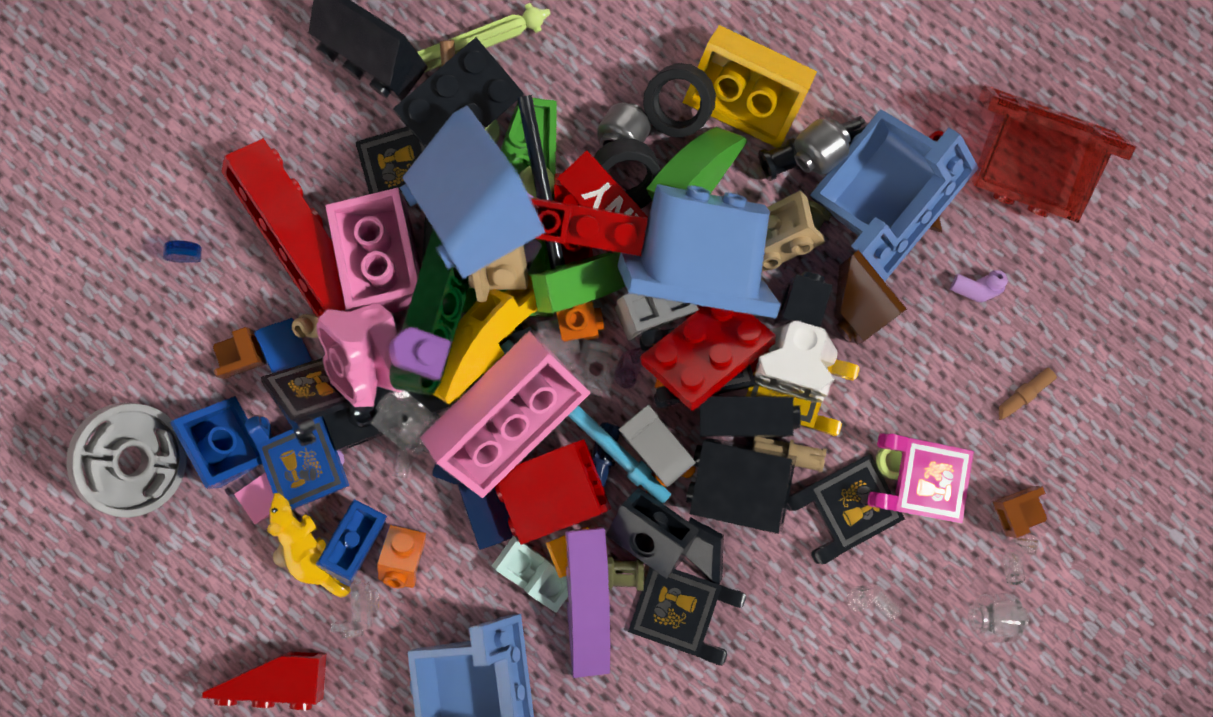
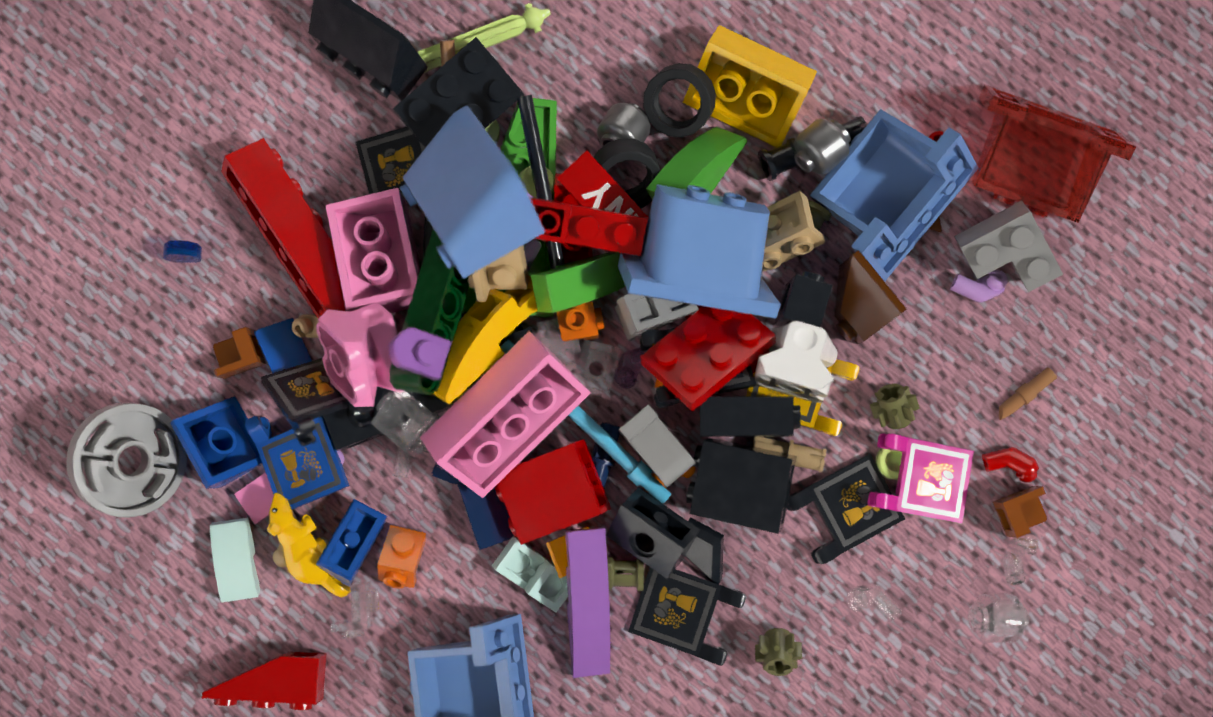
none -> light aqua slope [210,517,260,603]
none -> olive gear [755,628,803,676]
none -> olive gear [870,384,920,429]
none -> light grey brick [954,200,1063,292]
none -> red arm [982,447,1039,483]

